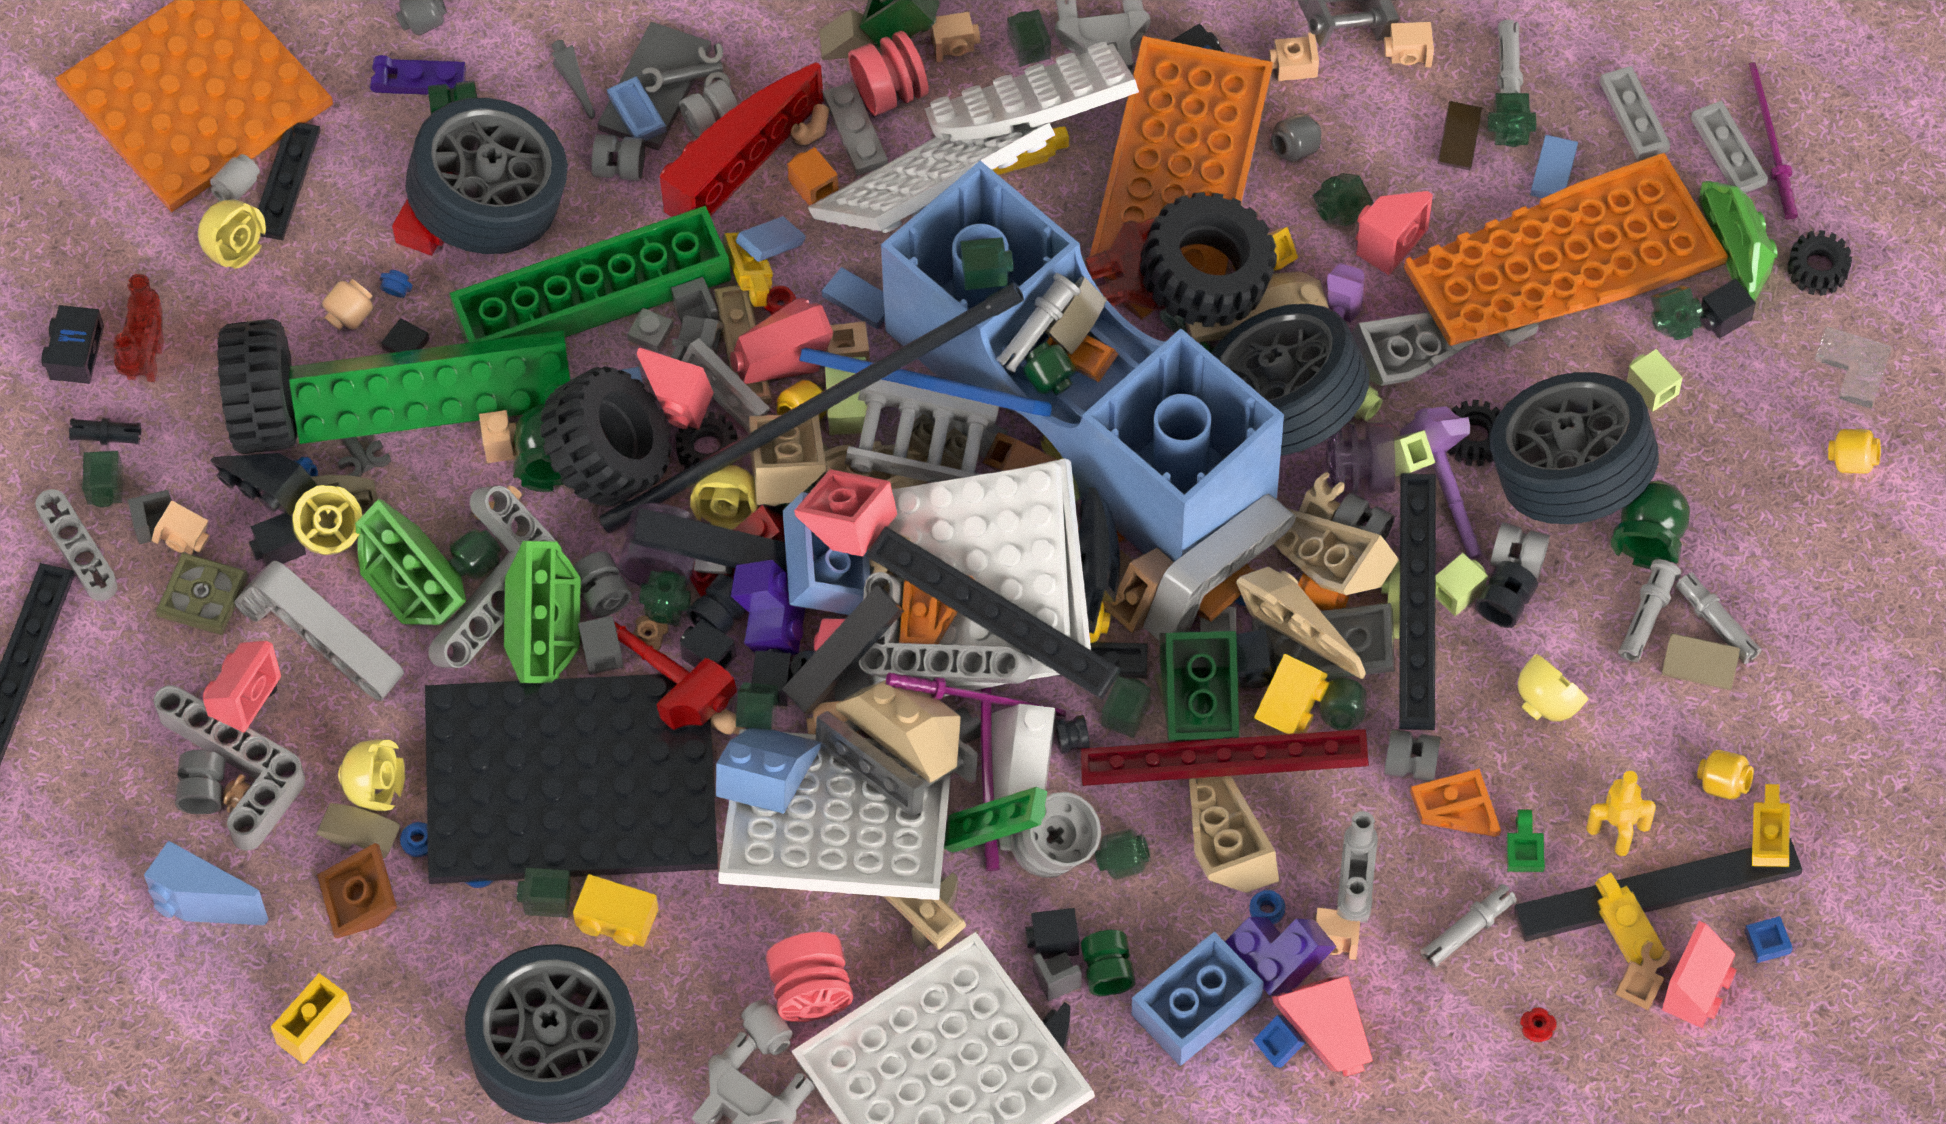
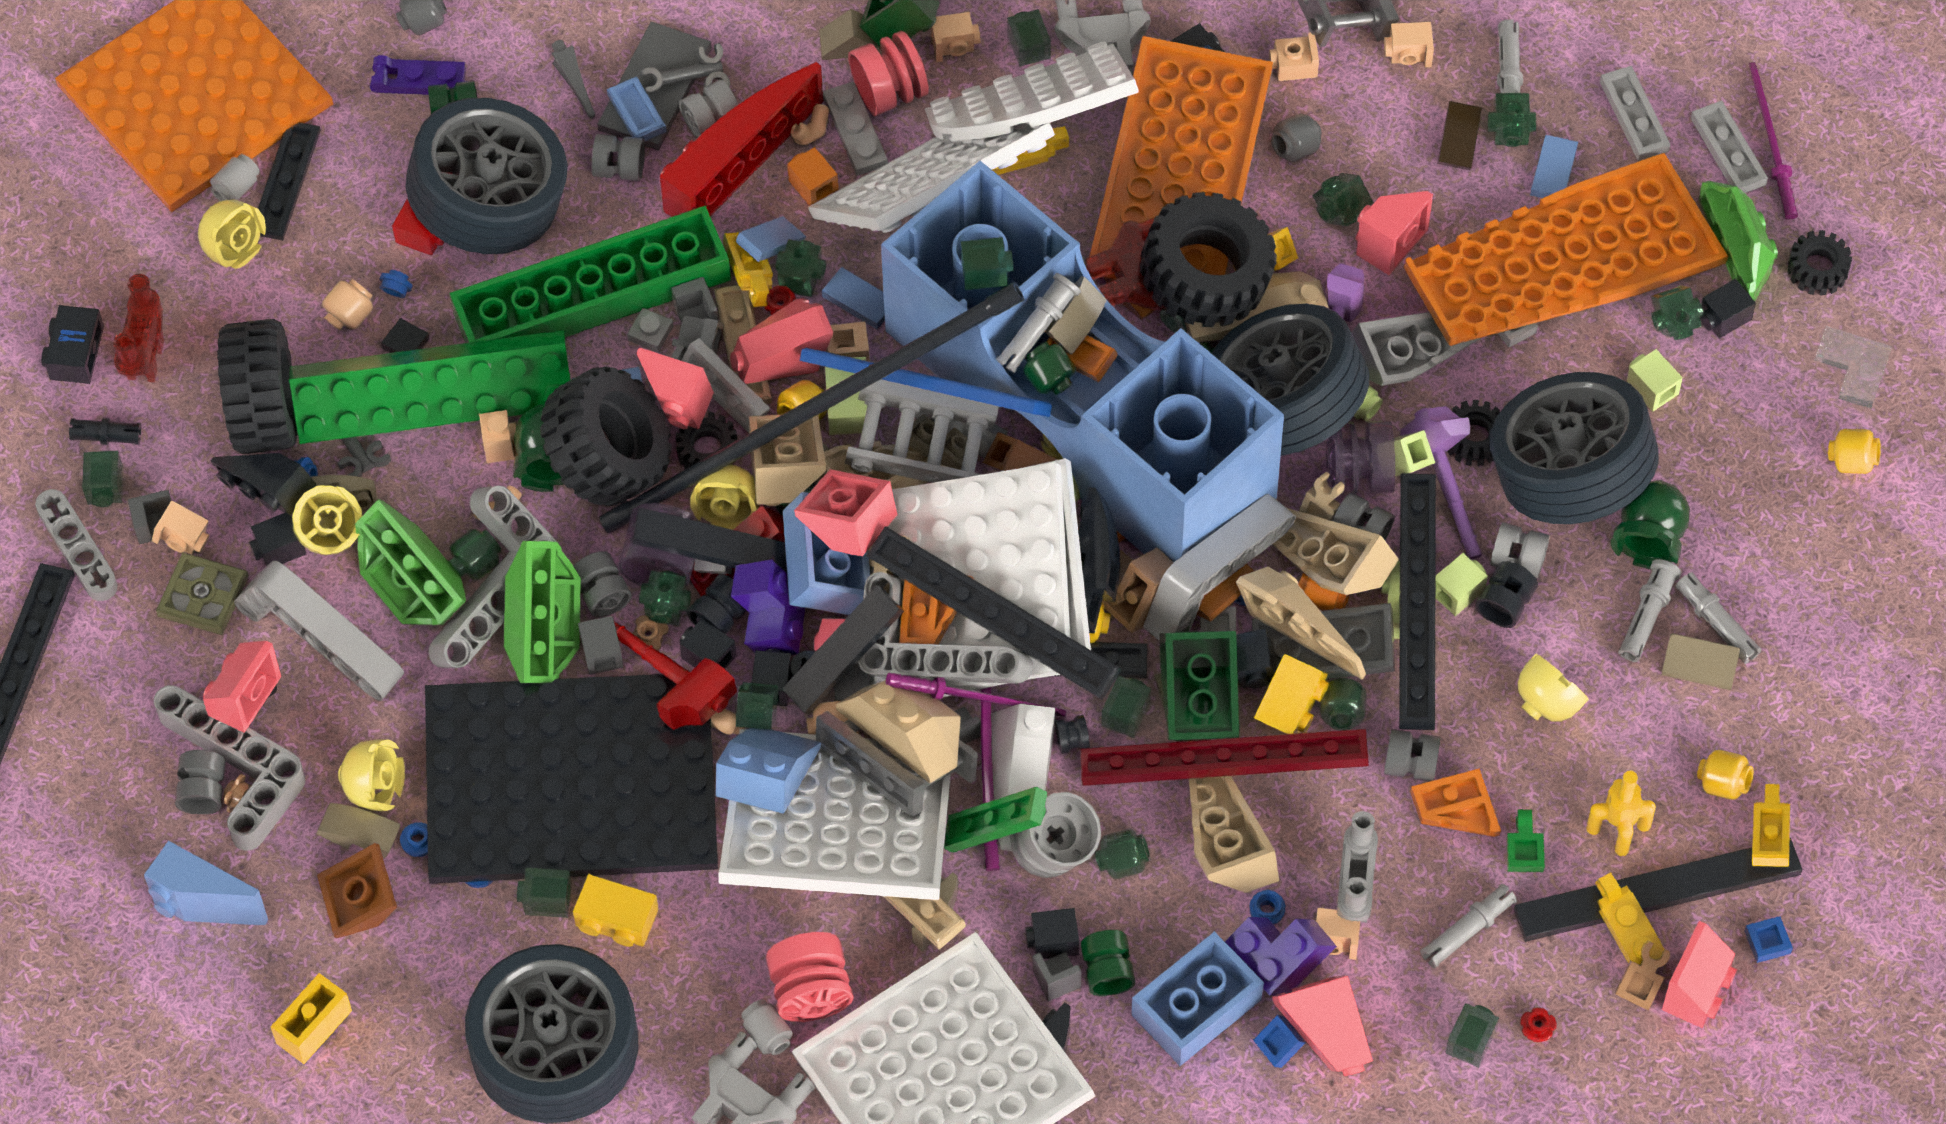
none -> clear green brick [775,239,827,297]
none -> clear green brick [1445,1003,1499,1068]

